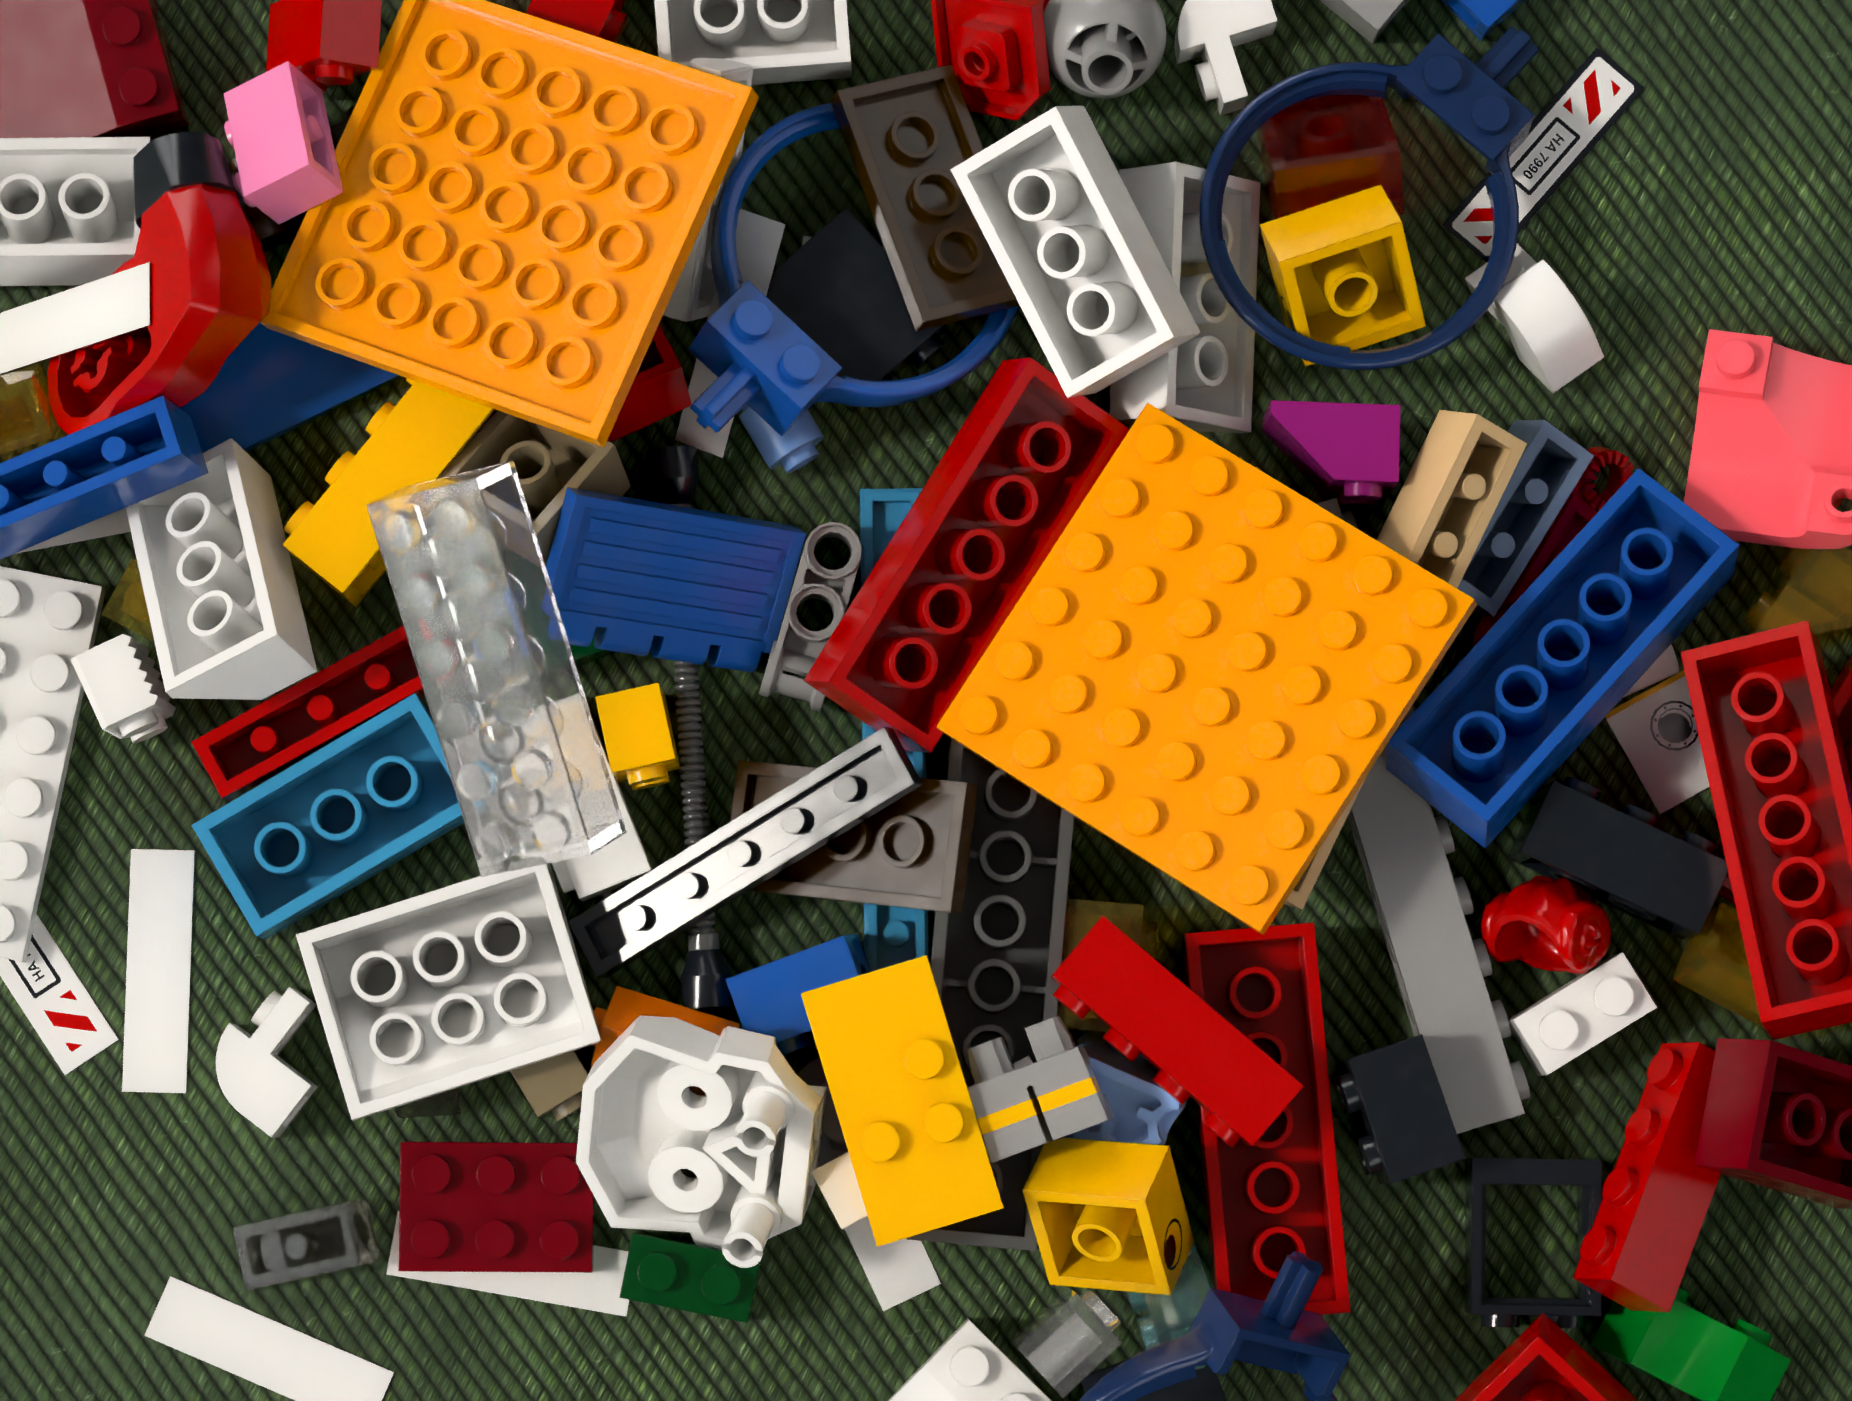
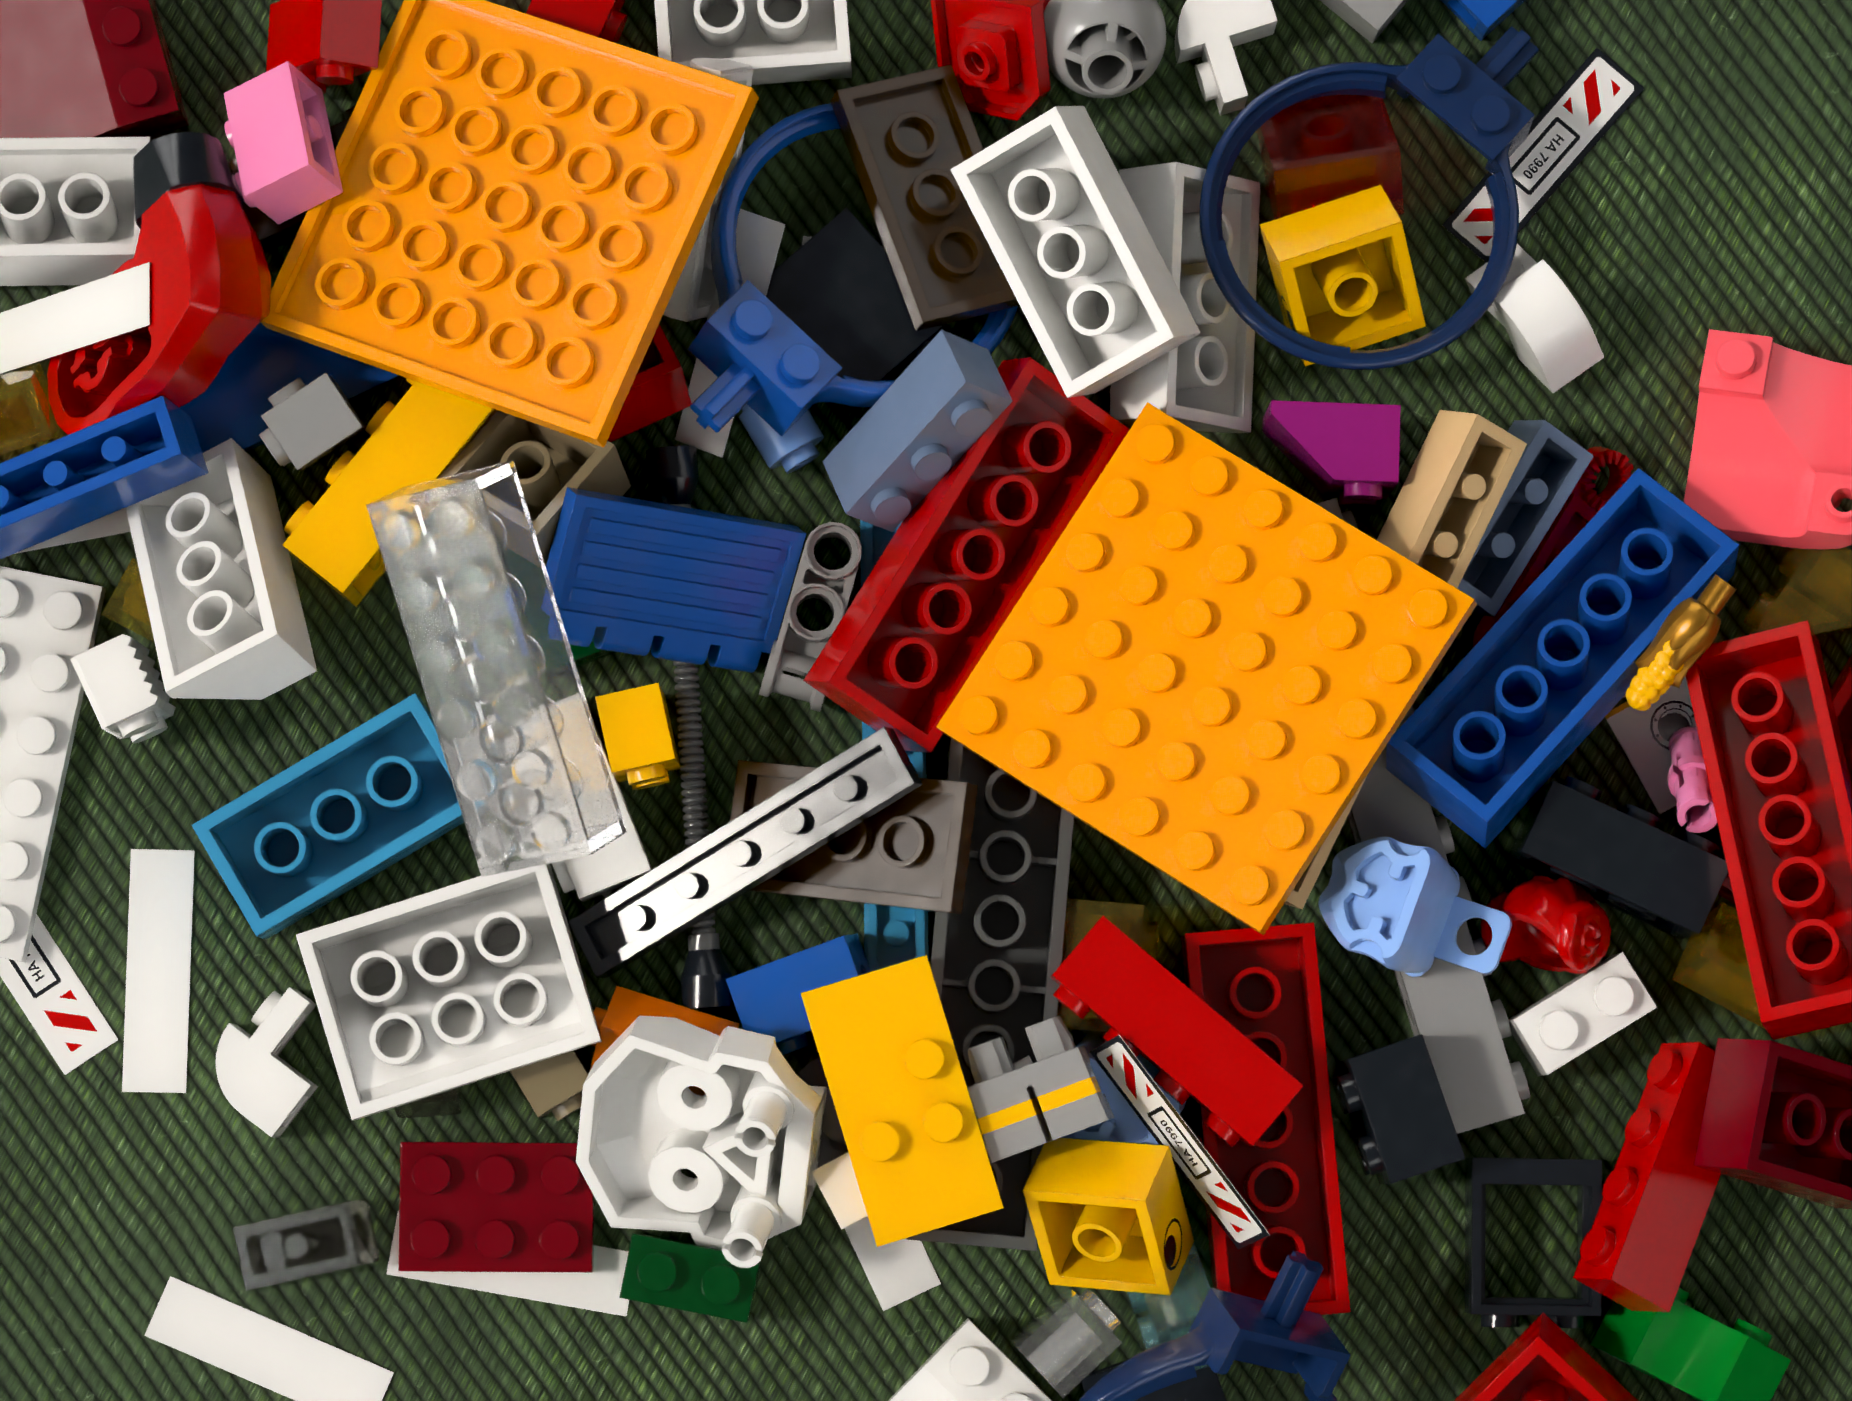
red brick [191,617,456,803] -> none
none -> light grey brick [259,373,366,470]
none -> sand blue brick [822,330,1013,532]
none -> white sticker [1090,1035,1270,1250]
none -> light blue piece [1318,836,1512,977]
none -> pearl gold piece [1626,574,1737,711]
none -> bright pink pin [1667,727,1717,833]

